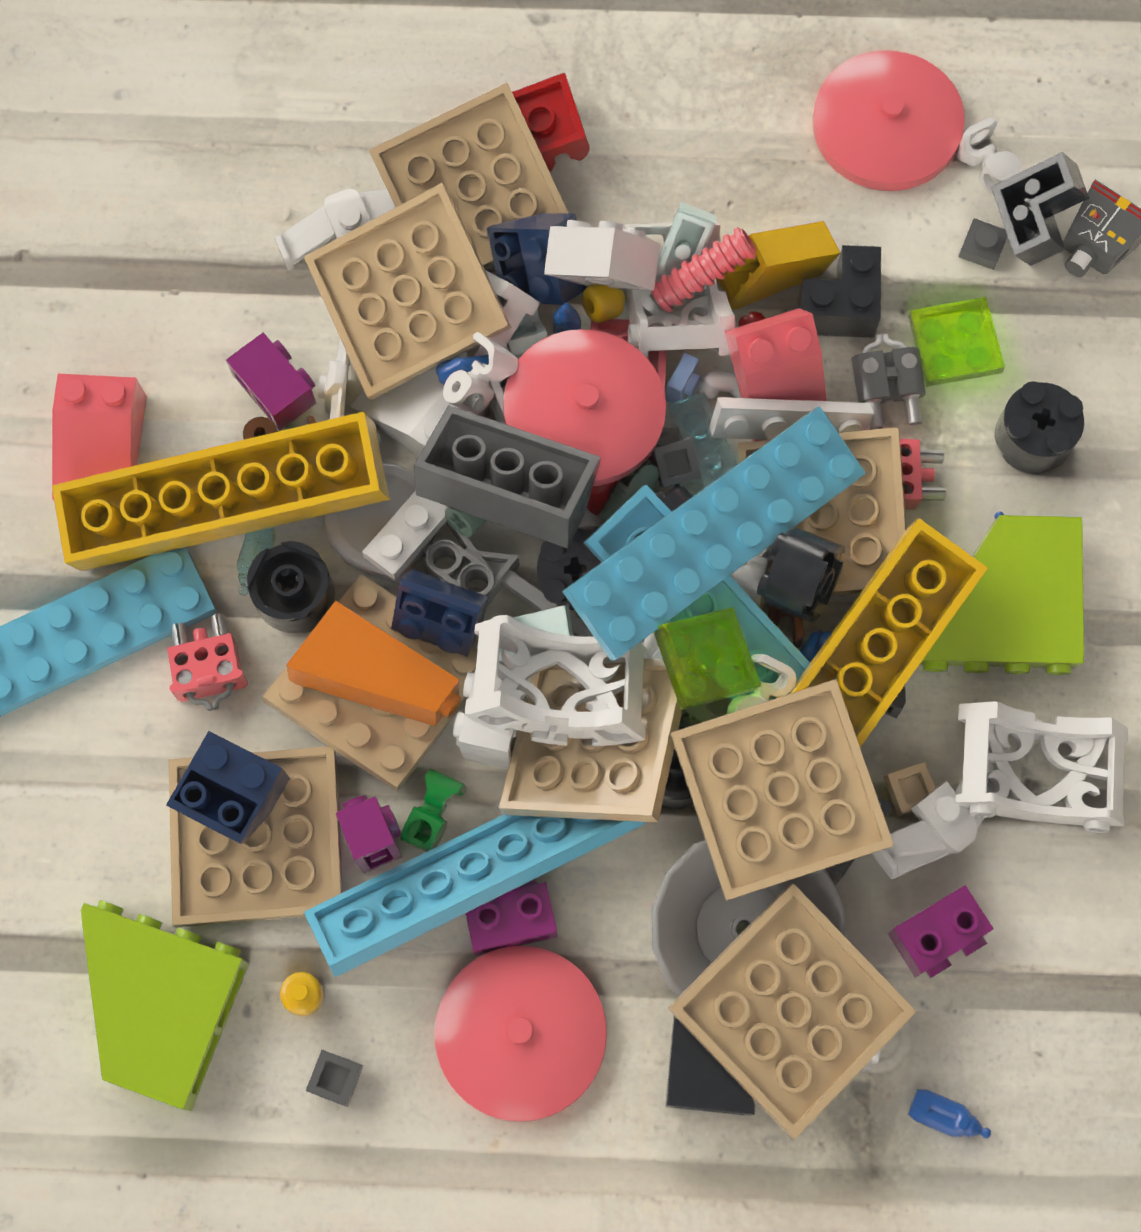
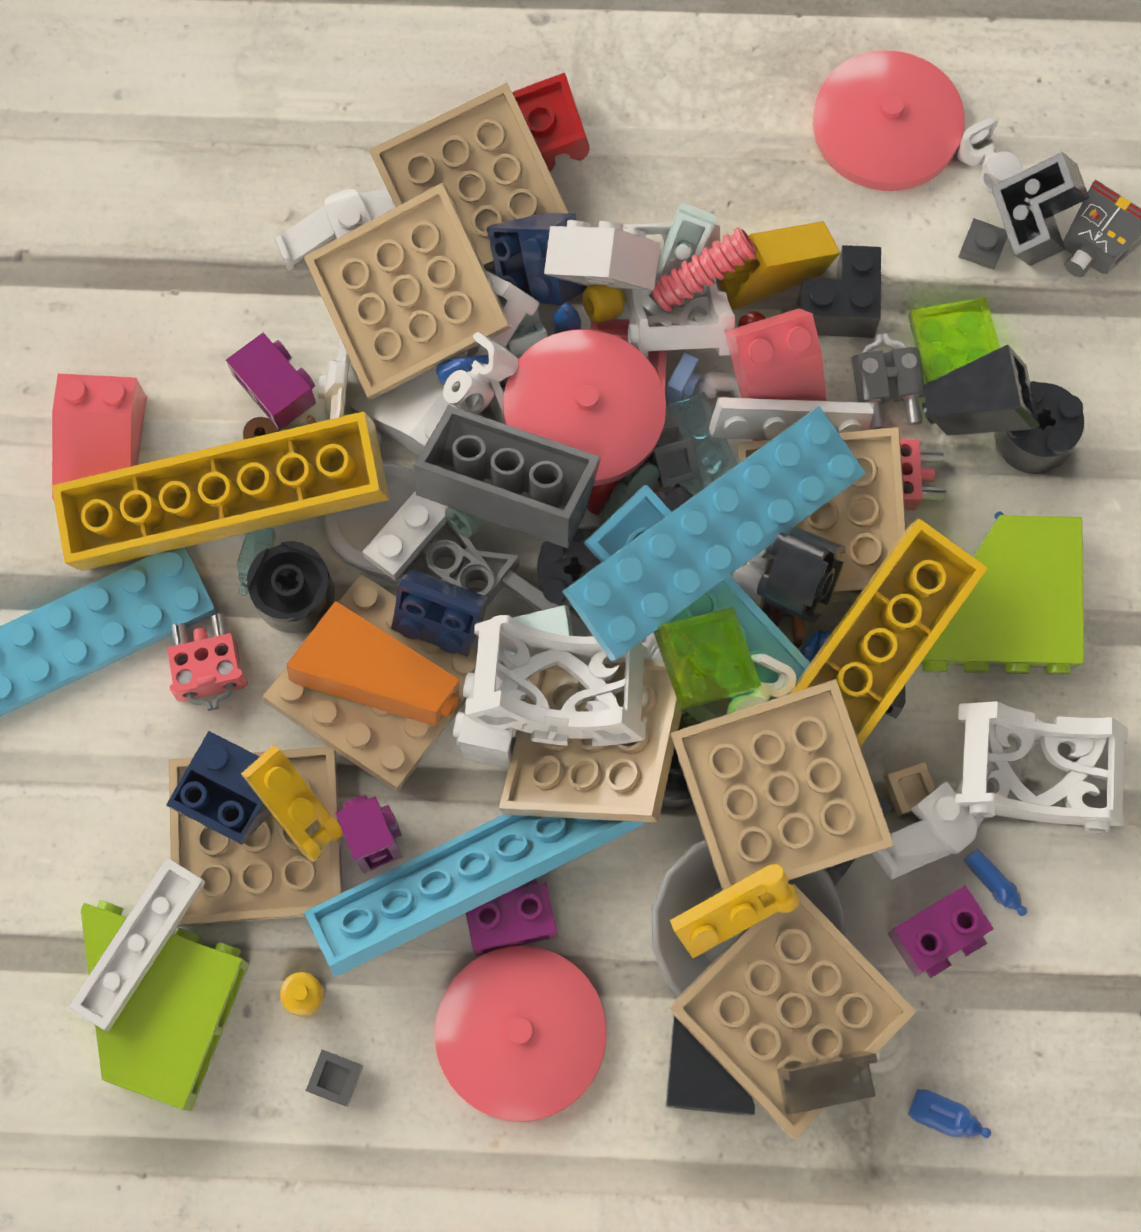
green leg [400,768,467,852] -> none
none -> white plate [68,858,205,1032]
none -> yellow plate [241,745,344,862]
none -> yellow plate [670,864,800,958]
none -> clear smoke panel [777,1051,878,1115]
none -> black slope [922,344,1040,436]
none -> blue piece [963,848,1028,916]

